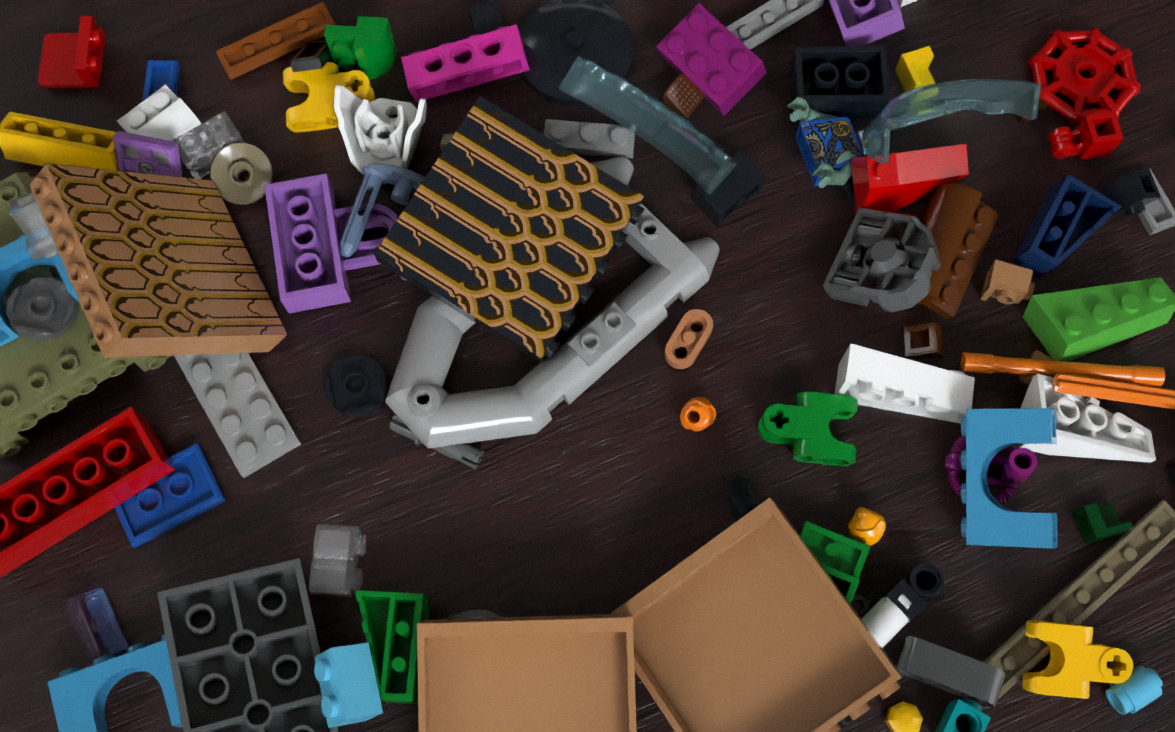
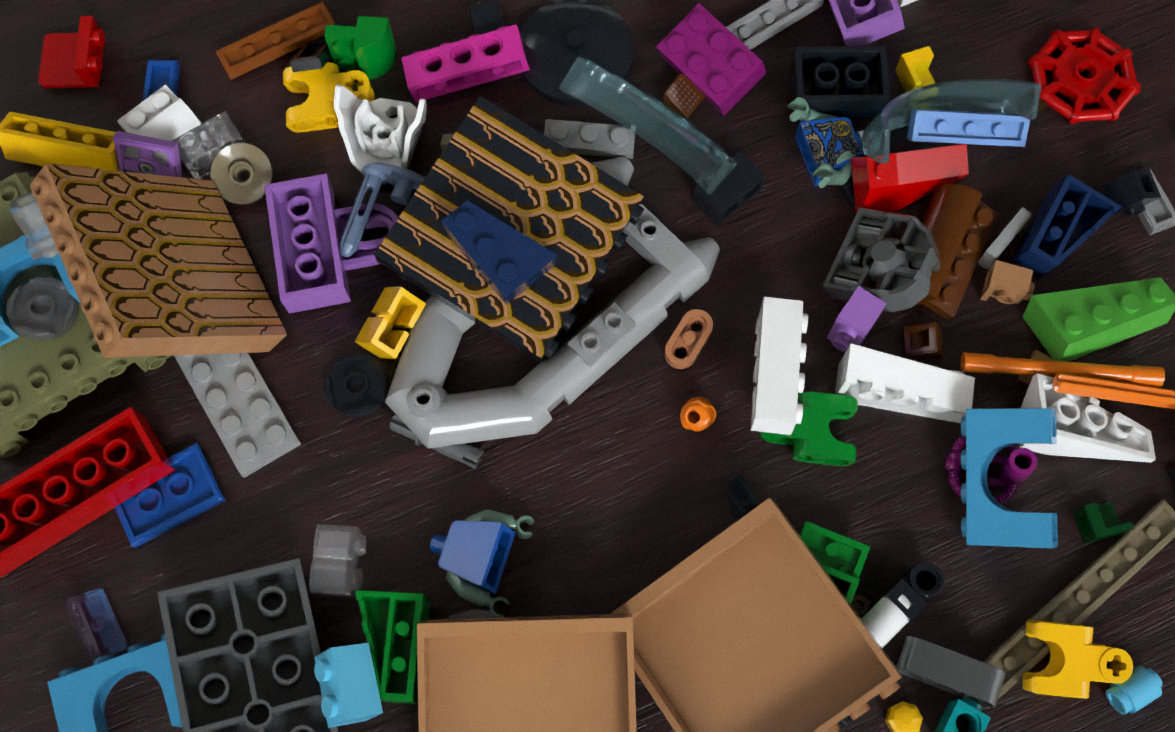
light orange piece [848,507,886,546] -> none
red brick [1048,111,1124,160] -> none
none -> yellow piece [355,287,426,359]
none -> blue torso [430,509,534,617]
none -> dark blue wedge [441,200,558,305]
none -> white wedge [751,297,808,435]
none -> medium lavender brick [827,286,887,352]
none -> medium blue plate [907,108,1031,147]
none -> light grey tile [977,207,1031,269]

